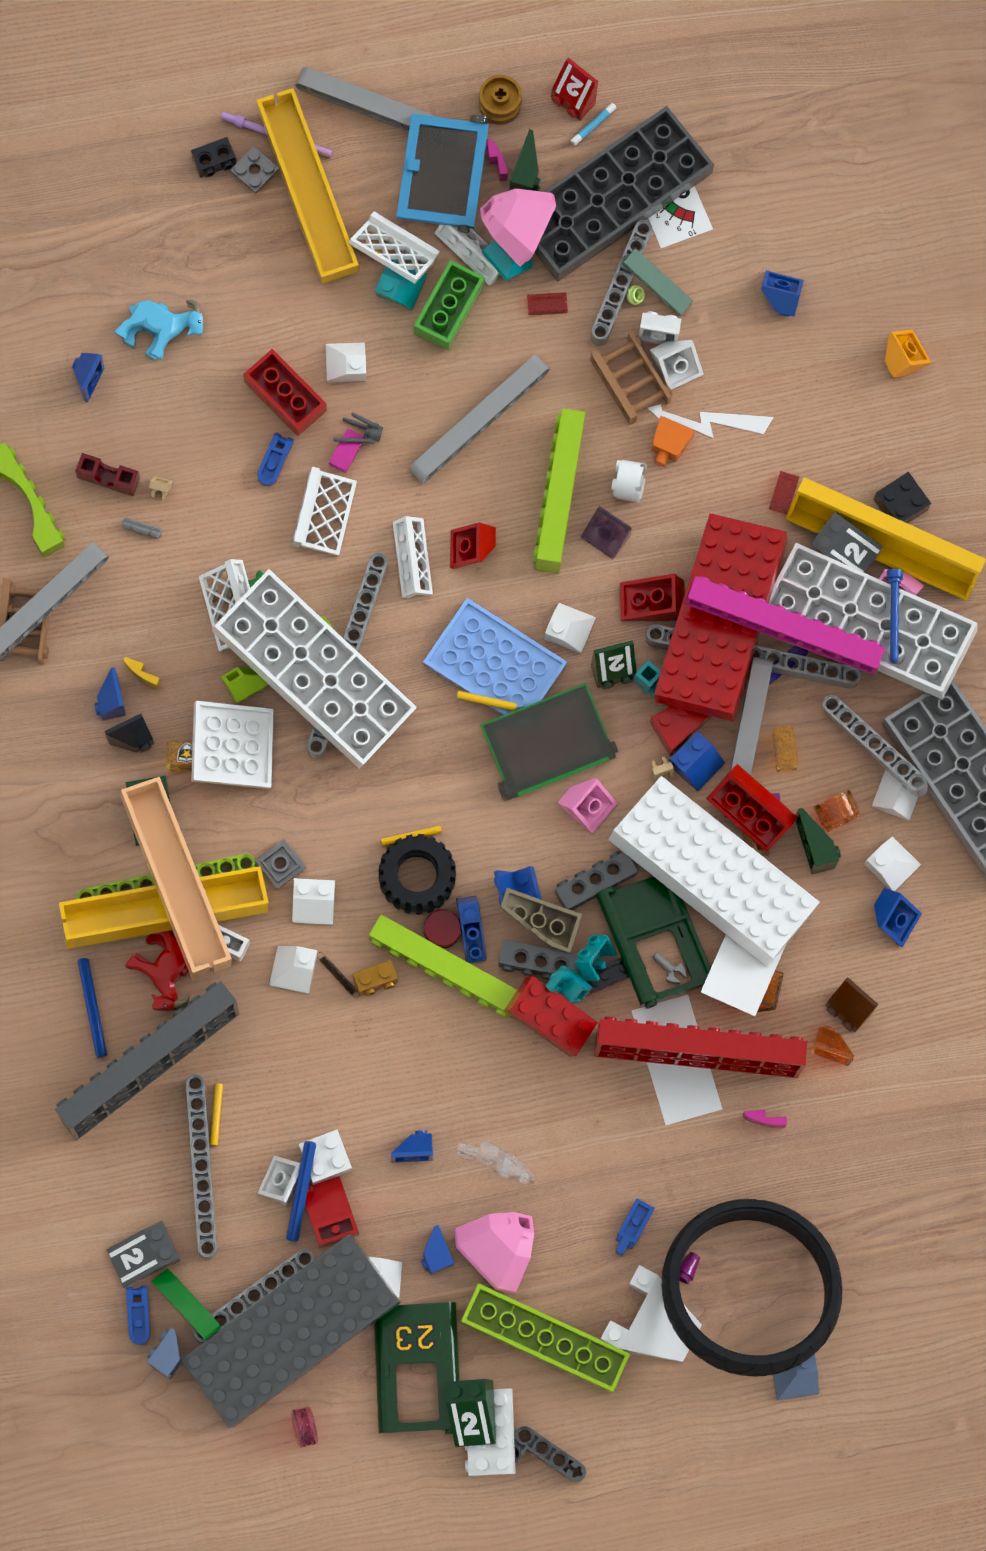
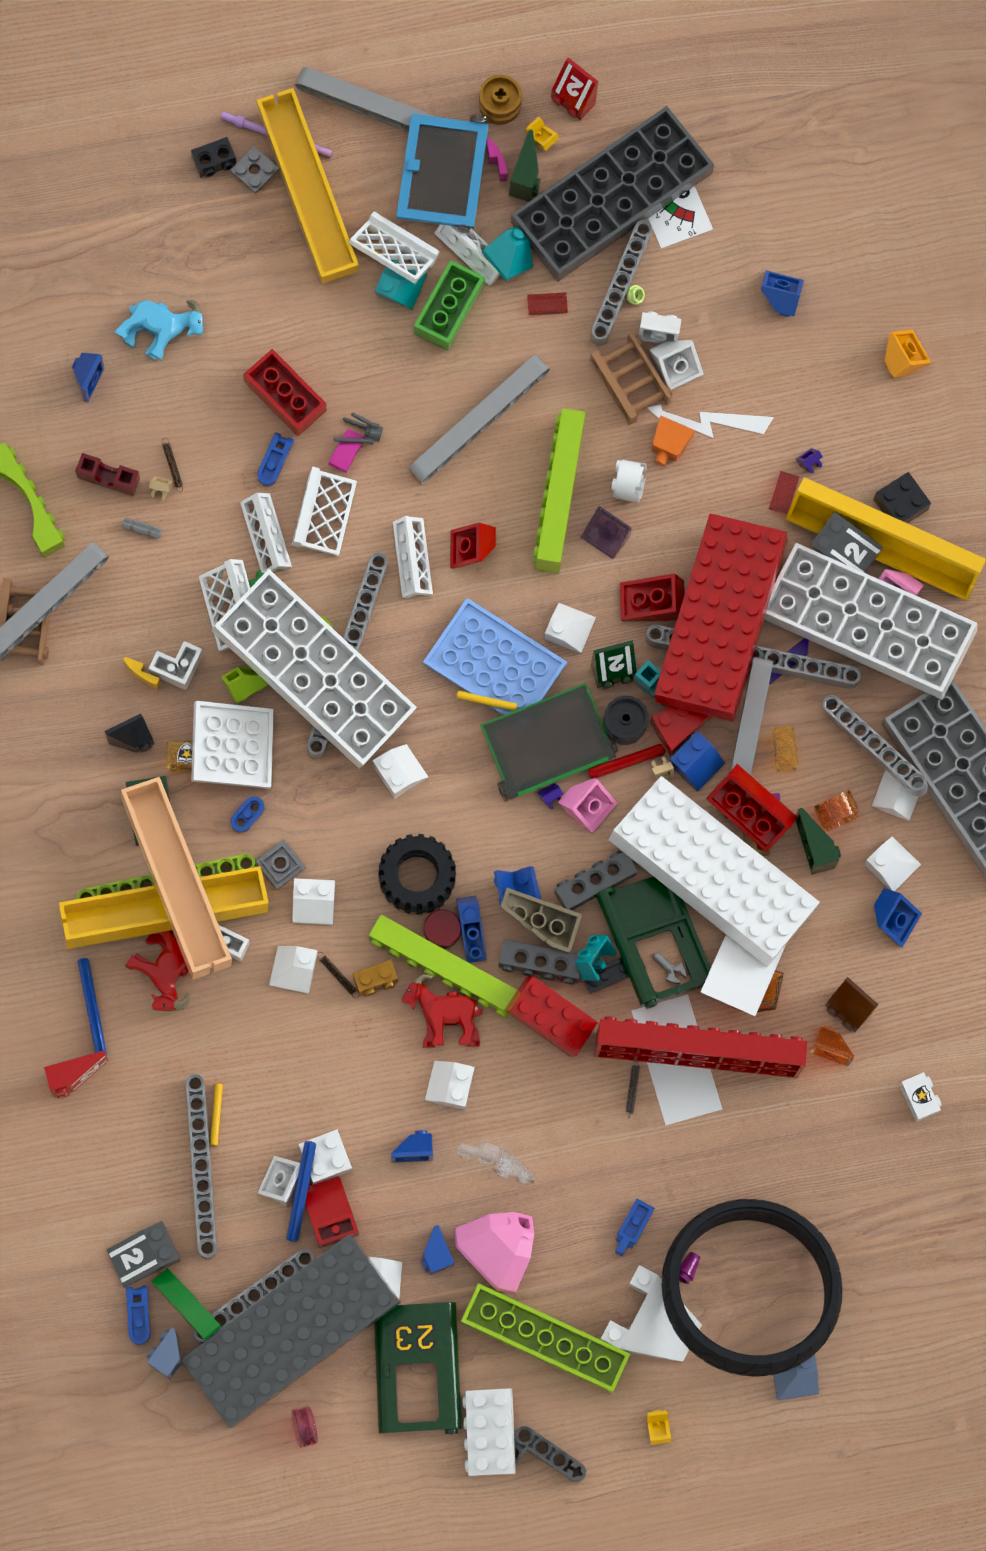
dark grey brick [55,981,239,1141] -> none
blue slope [95,667,126,721] -> none
white slope [326,342,366,383] -> none
yellow bar [381,825,442,846] -> none
dark green slope [445,1379,496,1447] -> none
bright pink brick [480,189,556,267] -> none
teal brick [545,965,592,1003] -> none
medium azure bar [570,103,617,146] -> none
sand green tile [622,248,693,316] -> none
dark pink brick [685,576,885,675] -> none
dark pink slope [743,1110,787,1128] -> none
blue piece [887,569,903,663] -> none
none -> red slope [44,1051,108,1099]
none -> white brick [148,641,203,690]
none -> dark brown piece [162,438,183,492]
none -> blue plate [231,796,264,833]
none -> white fence [240,493,292,573]
none -> white slope [373,744,428,799]
none -> red animal [402,974,483,1048]
none -> white slope [425,1061,475,1110]
none -> yellow bracket [526,117,559,151]
none -> dark purple tile [537,783,563,809]
none -> red axle [588,744,665,779]
none -> black wheel [603,696,648,745]
none -> dark grey piece [626,1060,640,1119]
none -> yellow bracket [647,1410,671,1445]
none -> dark purple tile [796,448,823,474]
none -> white brick [899,1072,942,1122]

